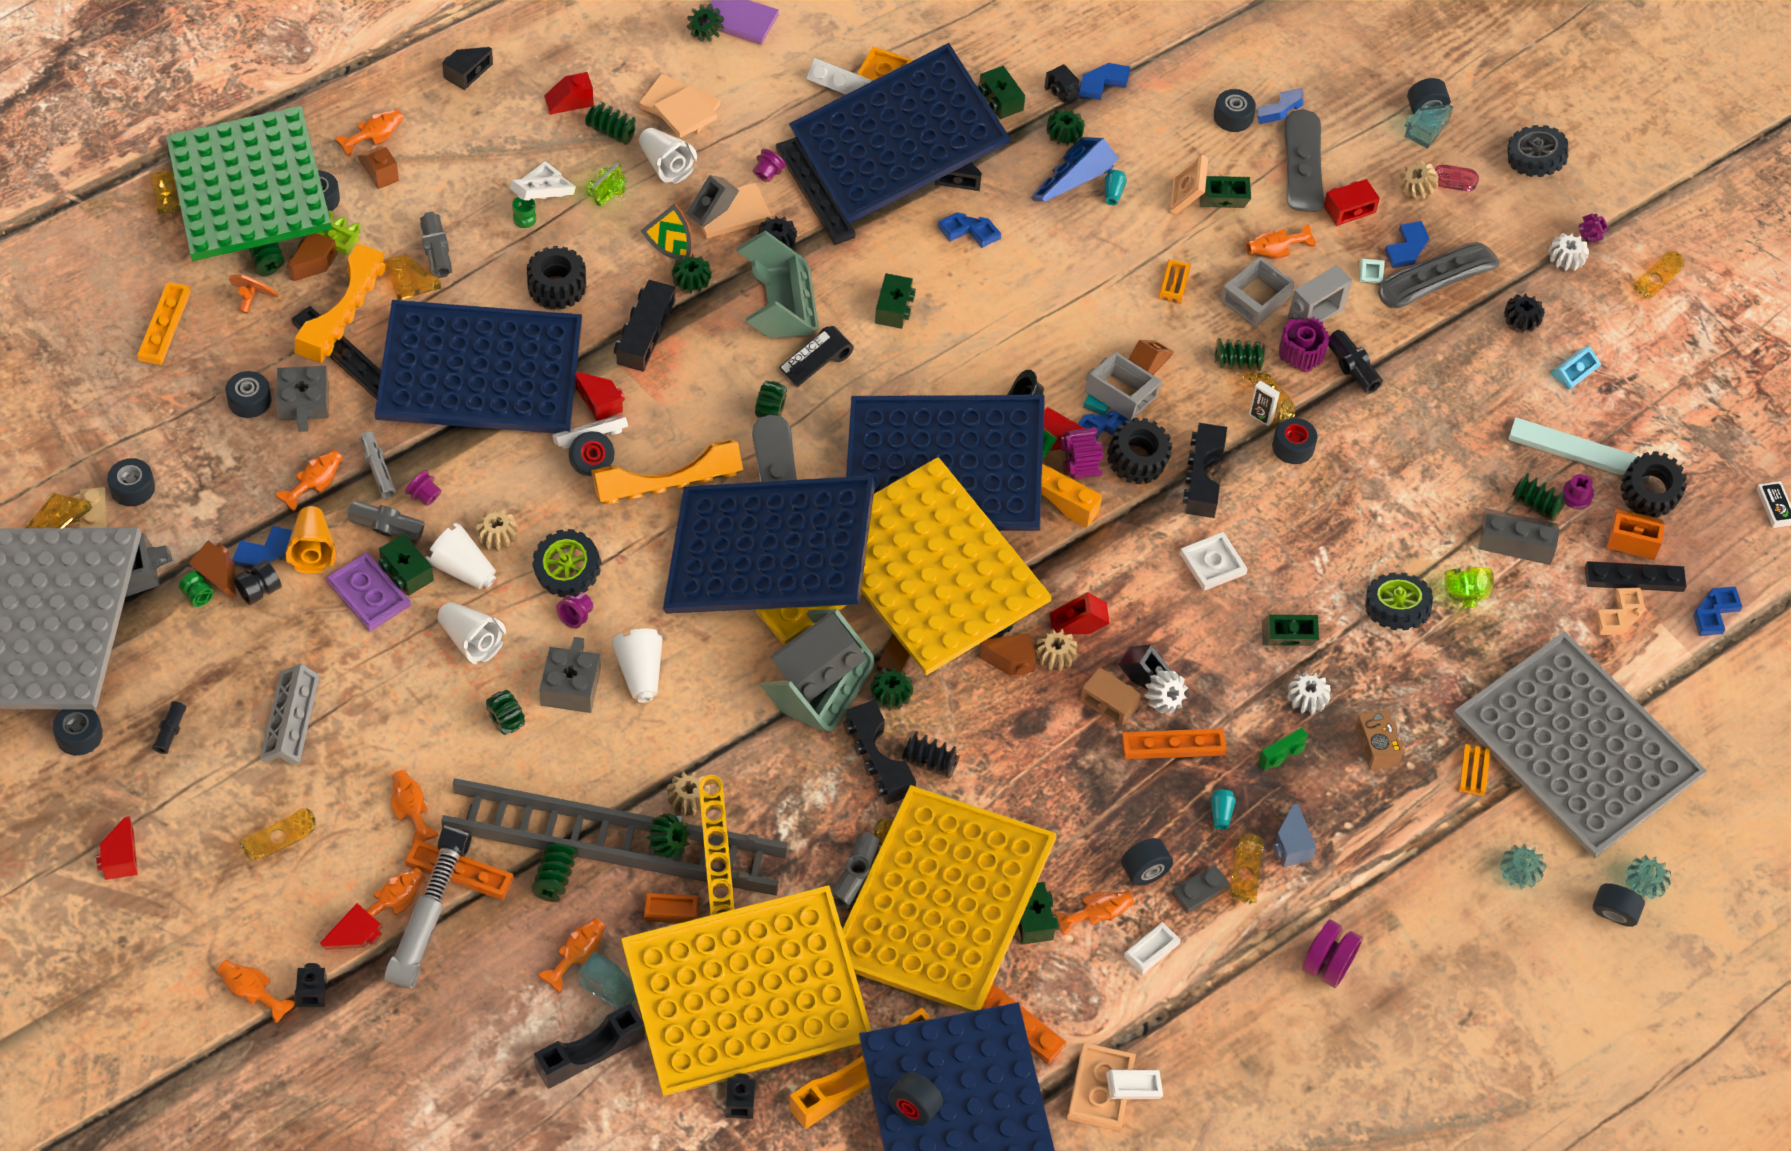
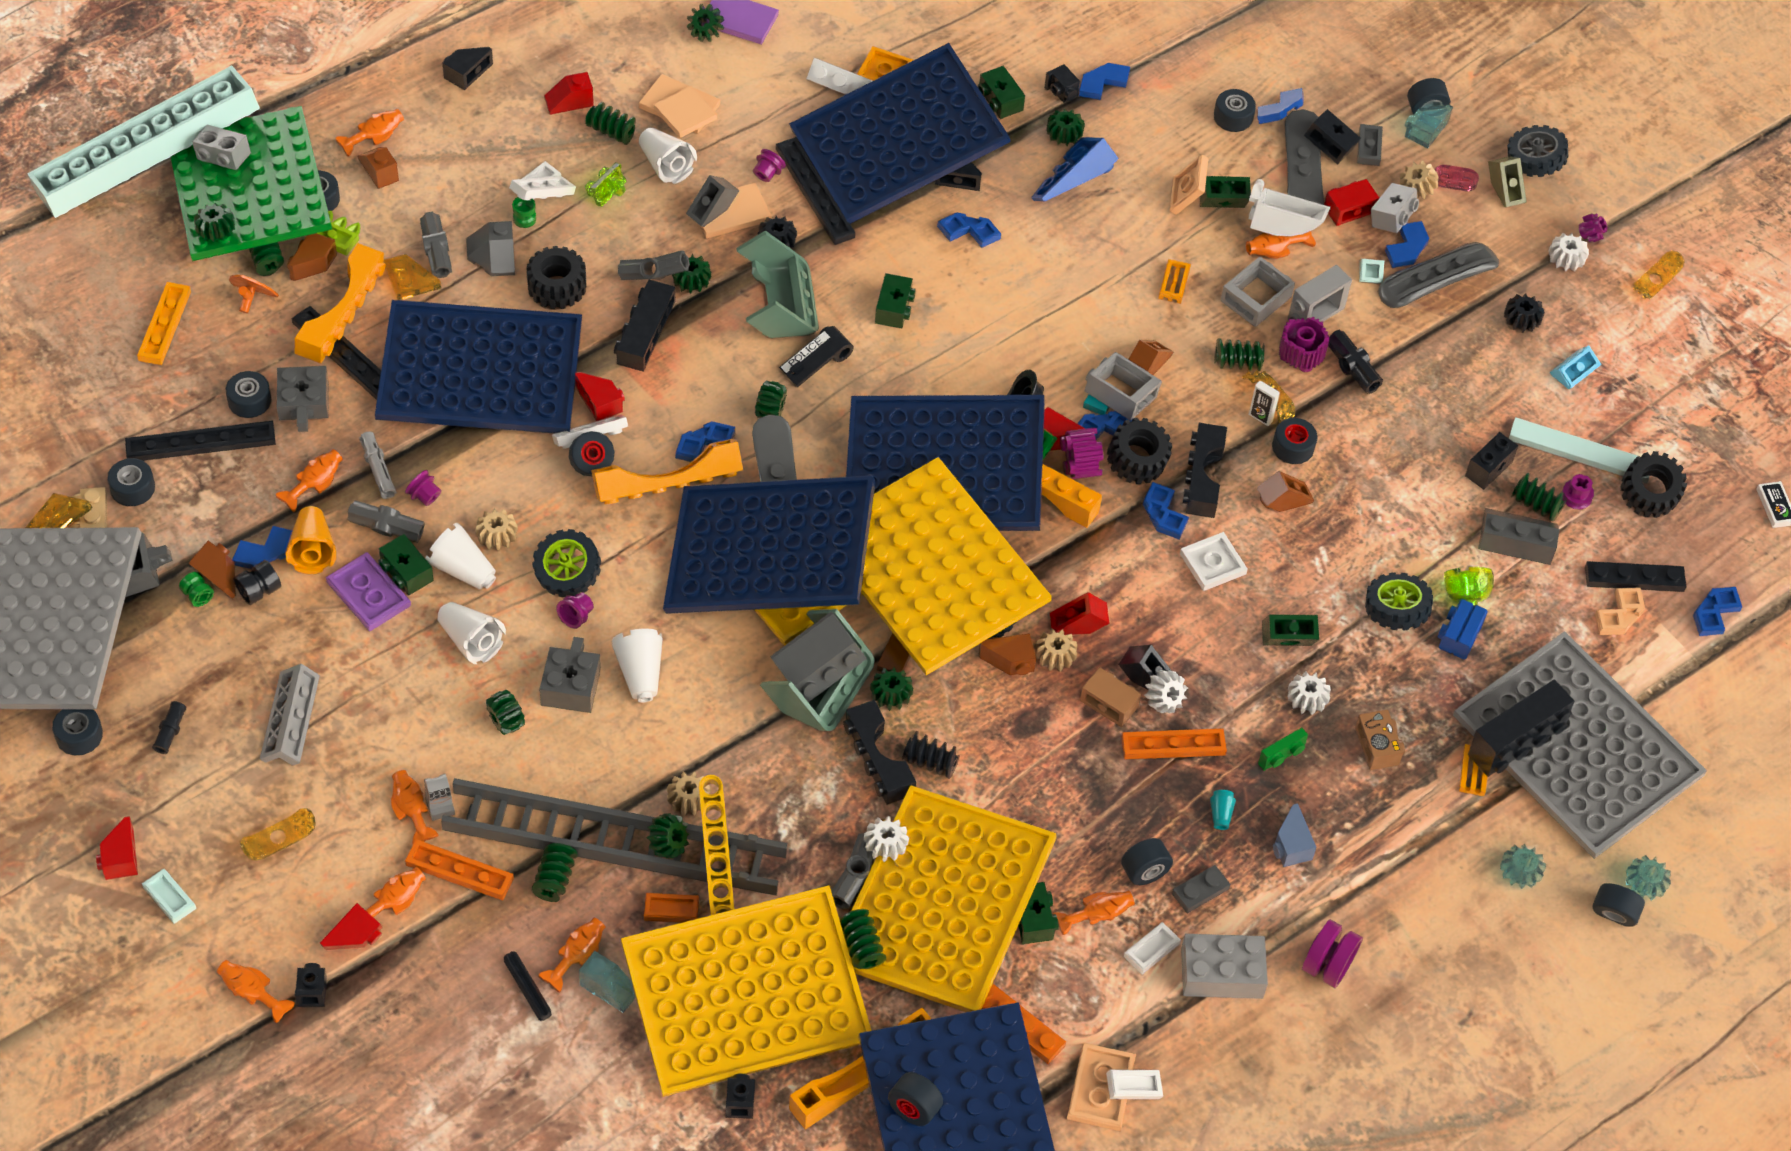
clear yellow plate [150,170,181,214] -> none
piece [385,824,472,989] -> none
black arch [534,1003,645,1089] -> none
shield [640,203,692,260] -> none
teal cone [1105,170,1127,205] -> none
clear yellow piece [1230,833,1264,905] -> none
orange slope [1606,508,1665,560] -> none
none -> light aqua brick [27,65,260,218]
none -> black tile [125,420,276,461]
none -> light aqua tile [142,869,196,924]
none -> light grey brick [192,125,251,170]
none -> dark green gear [194,203,235,242]
none -> light grey leg [424,774,455,821]
none -> dark grey slope [466,221,515,276]
none -> black axle [504,951,552,1021]
none -> dark grey piece [618,251,690,280]
none -> blue tile [675,421,735,462]
none -> dark green piece [840,909,886,969]
none -> white gear [864,816,909,862]
none -> blue tile [1143,482,1189,540]
none -> light grey brick [1181,934,1268,999]
none -> white piece [1248,179,1330,236]
none -> dark orange slope [1257,471,1314,512]
none -> black brick [1304,109,1361,165]
none -> dark grey plate [1357,124,1383,166]
none -> light grey brick [1371,183,1419,233]
none -> blue brick [1437,599,1488,659]
none -> black brick [1465,432,1519,490]
none -> black brick [1468,679,1575,777]
none -> olive slope [1488,157,1527,207]

